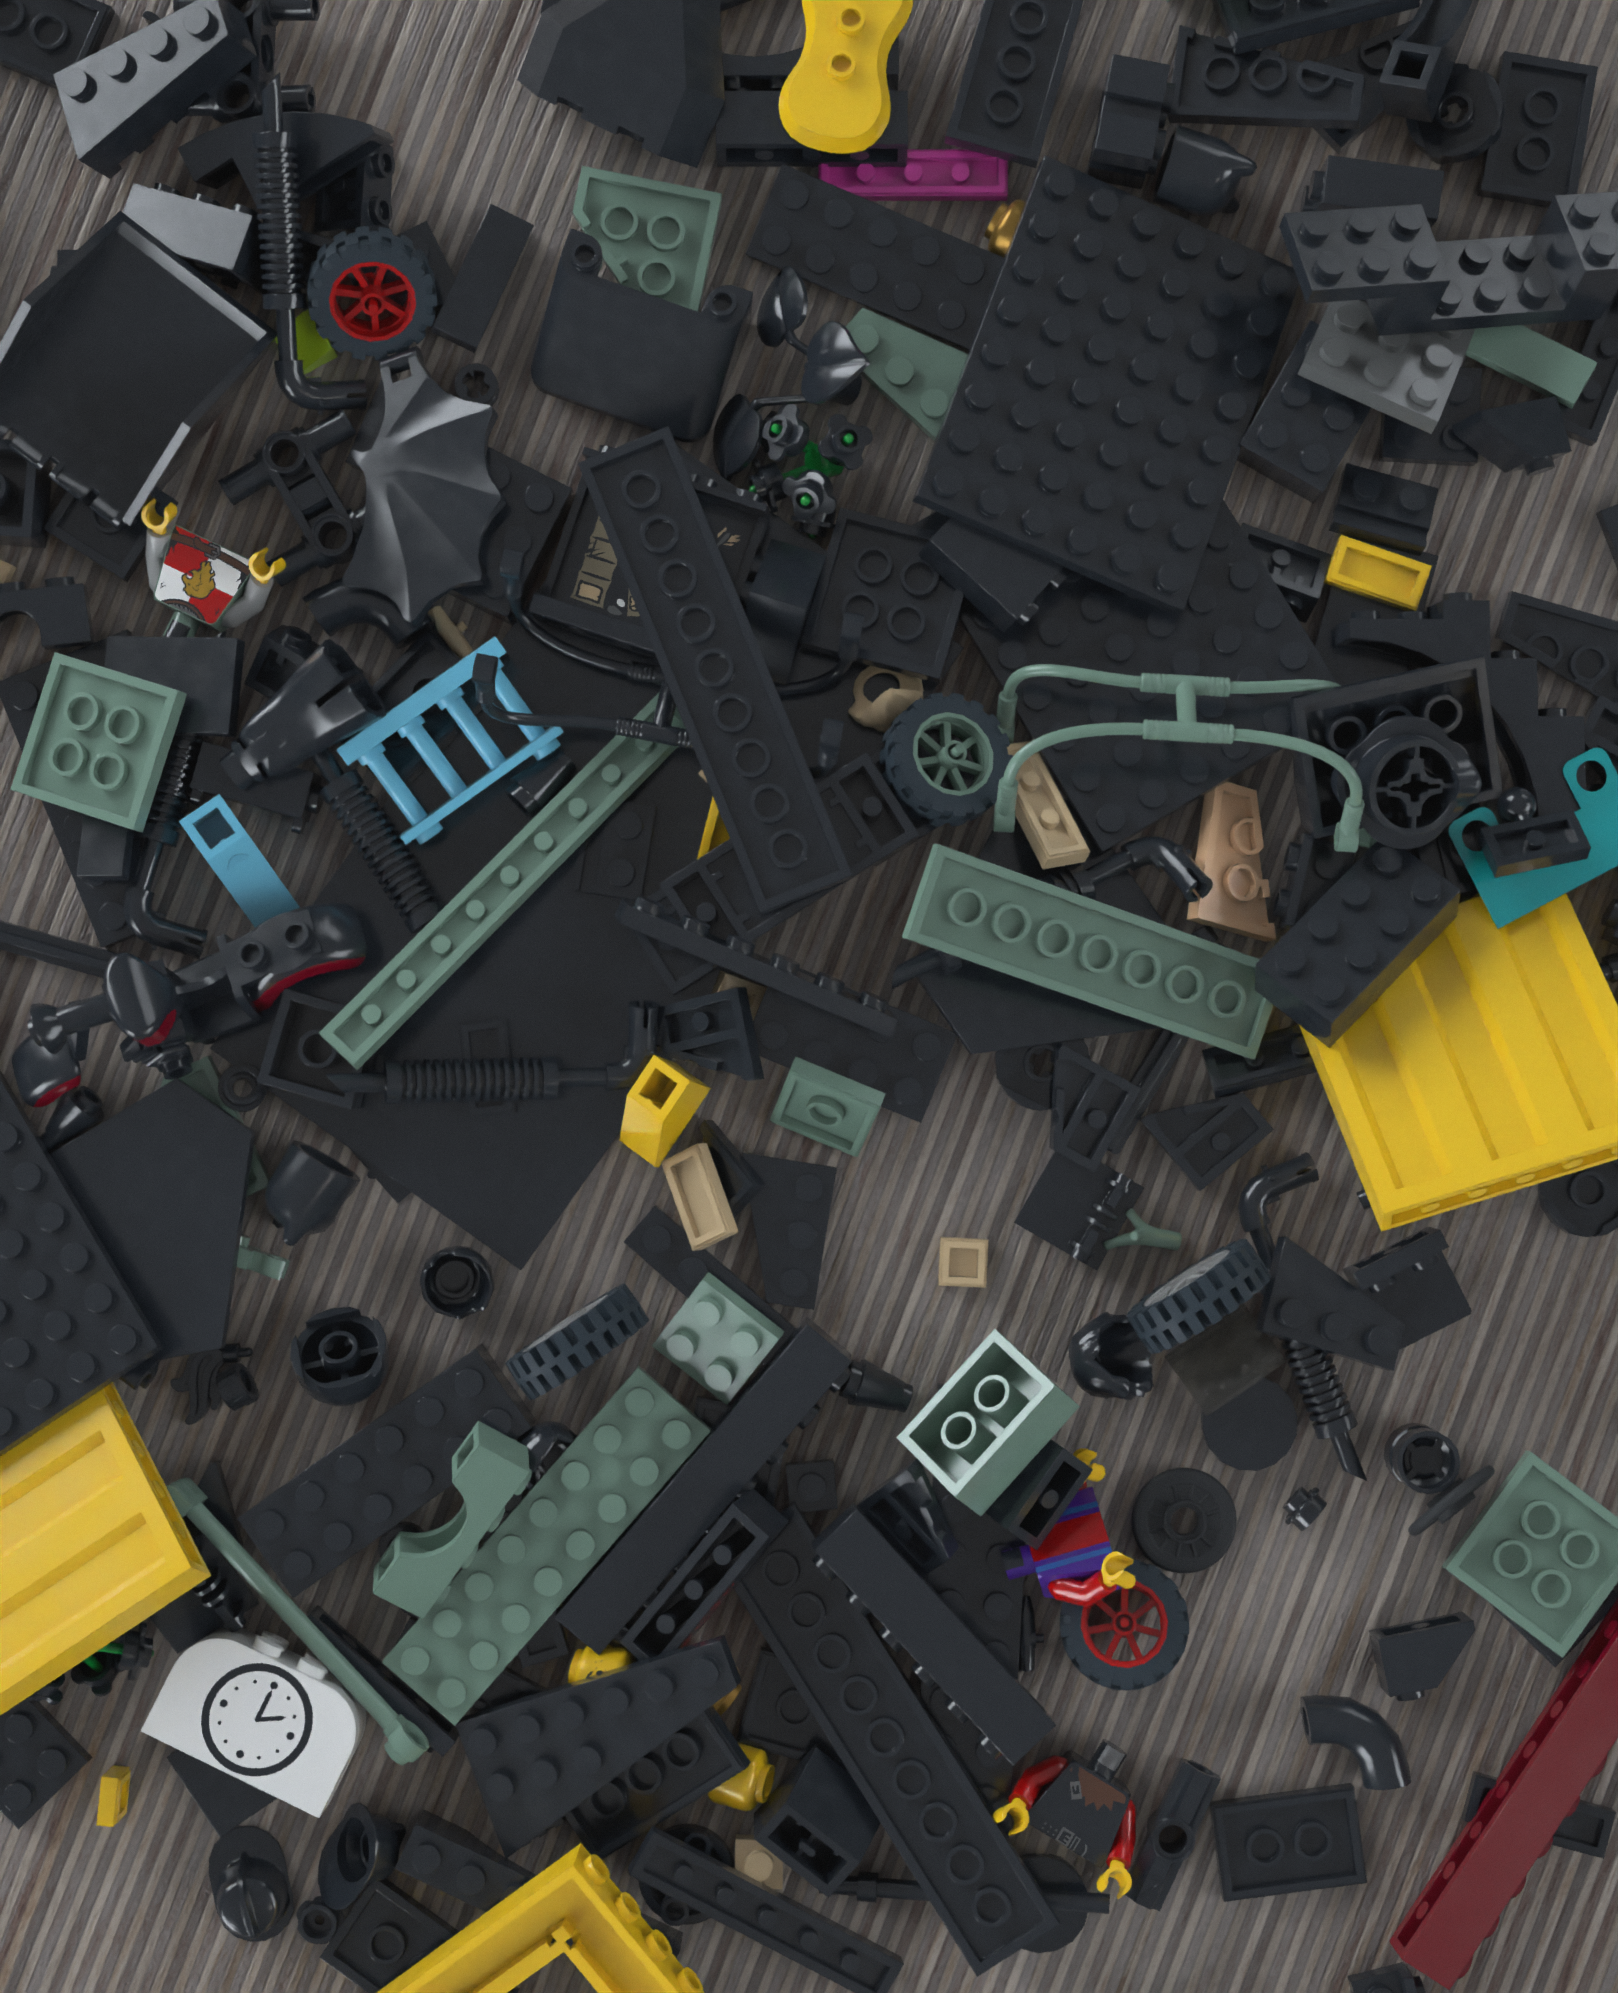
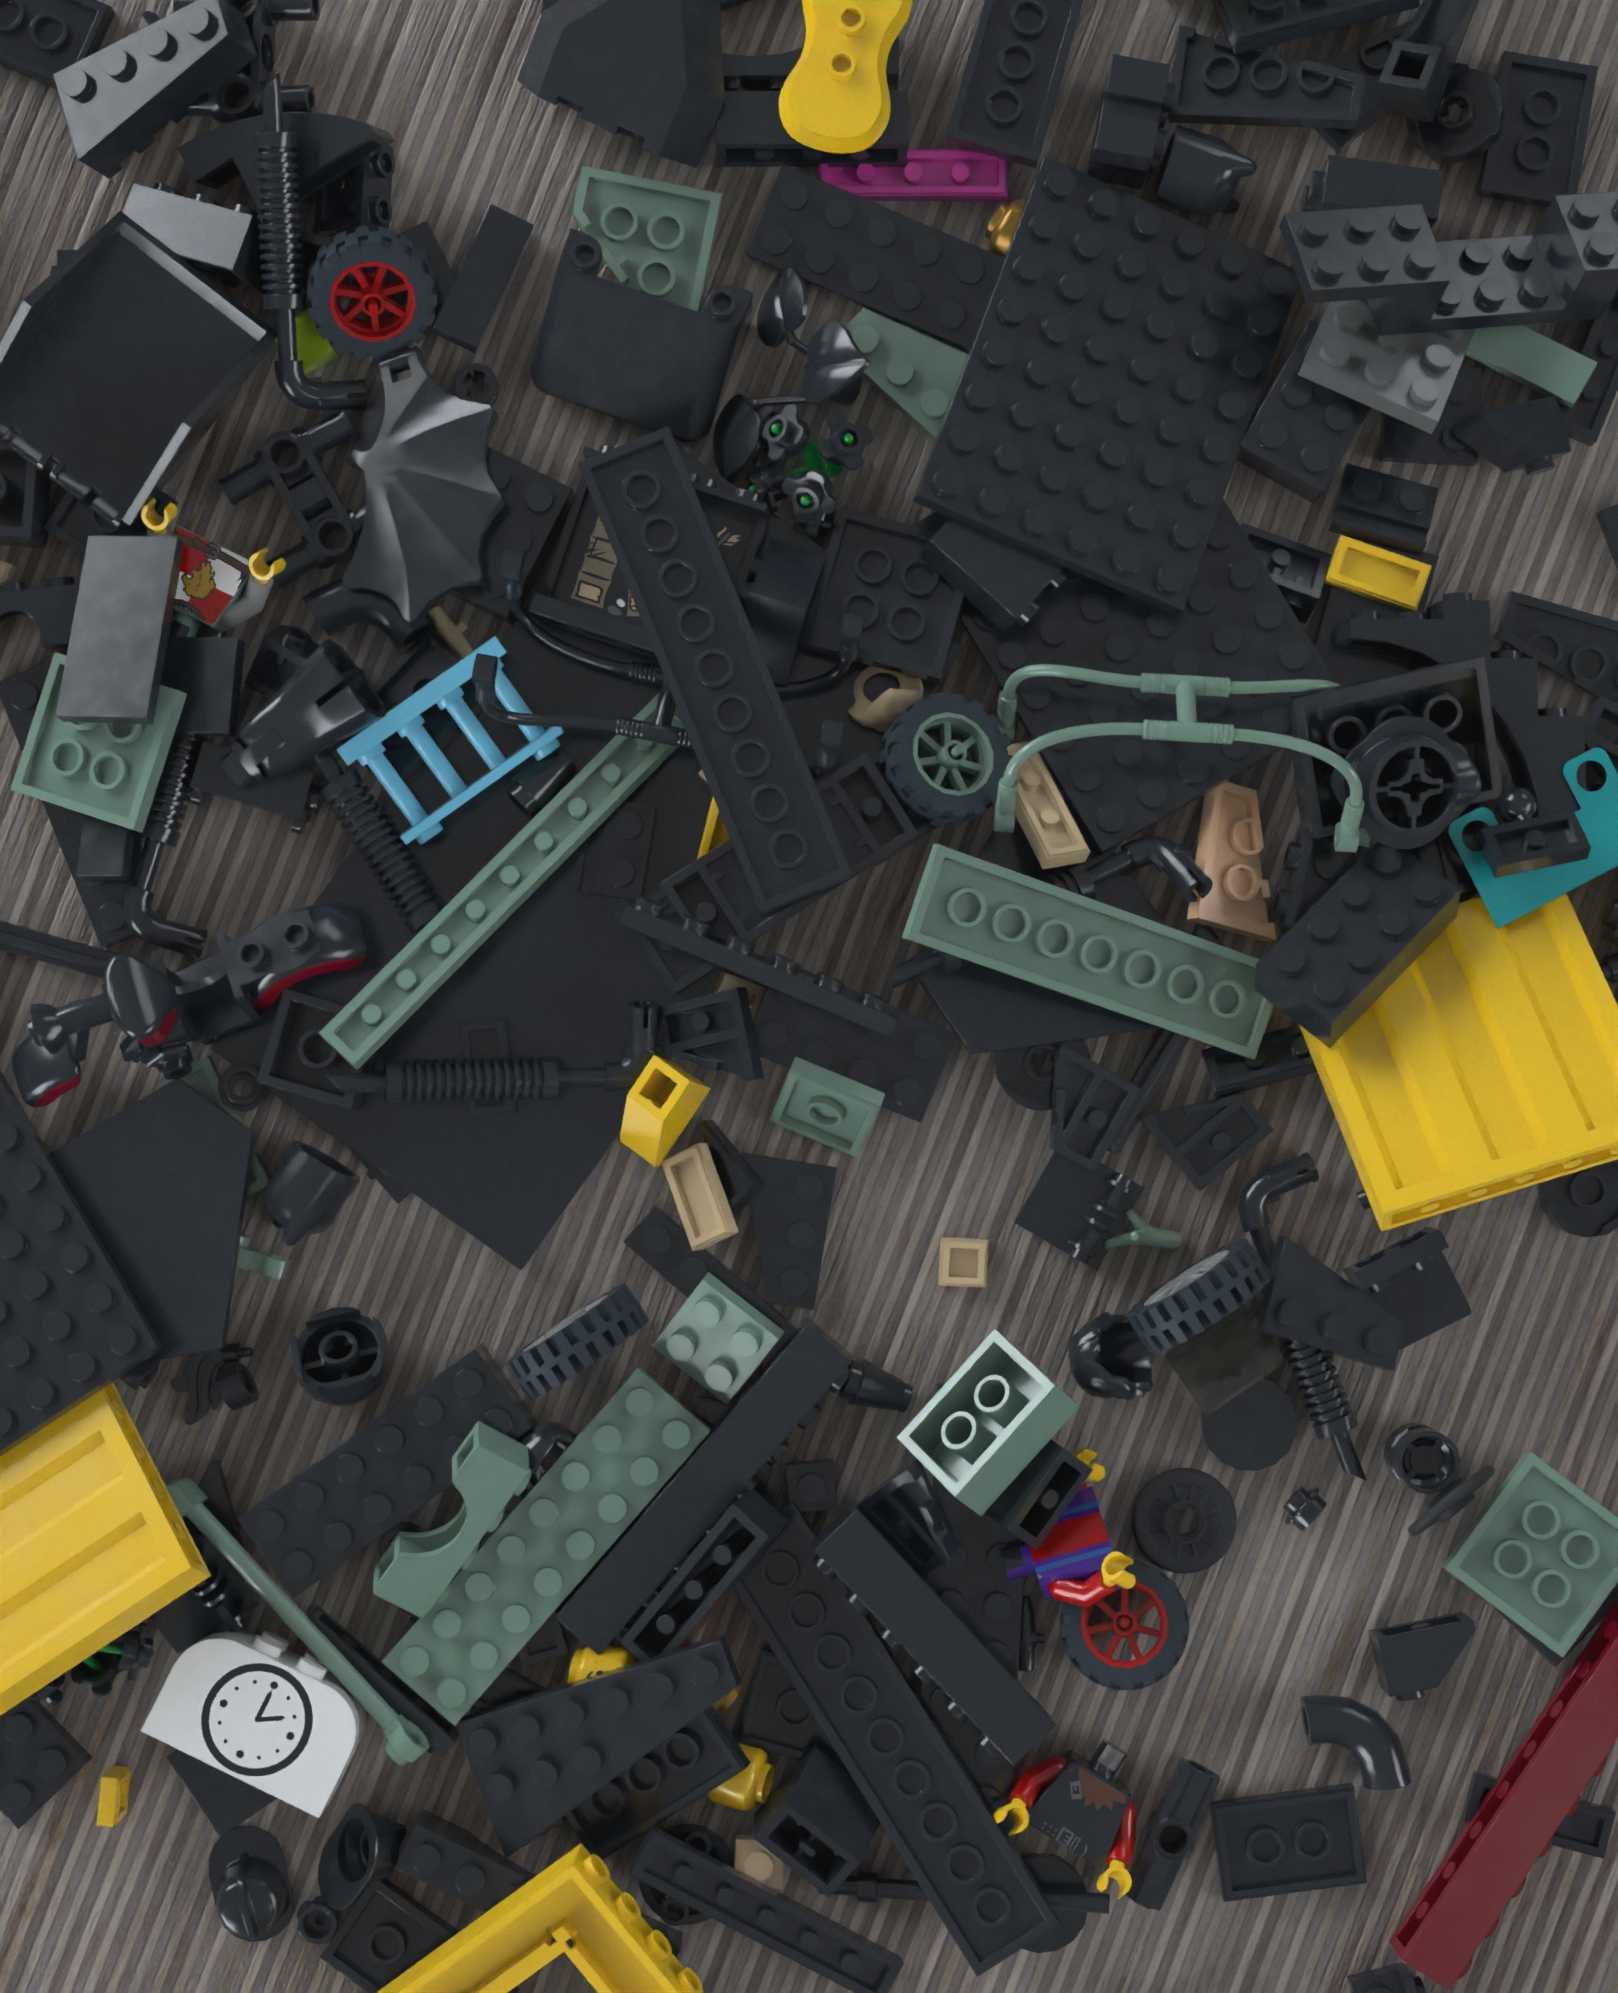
black cone [40,1086,104,1154] -> none
medium azure slope [179,794,300,927] -> none
black hair [420,1245,494,1320] -> none
none -> tile [56,536,184,724]

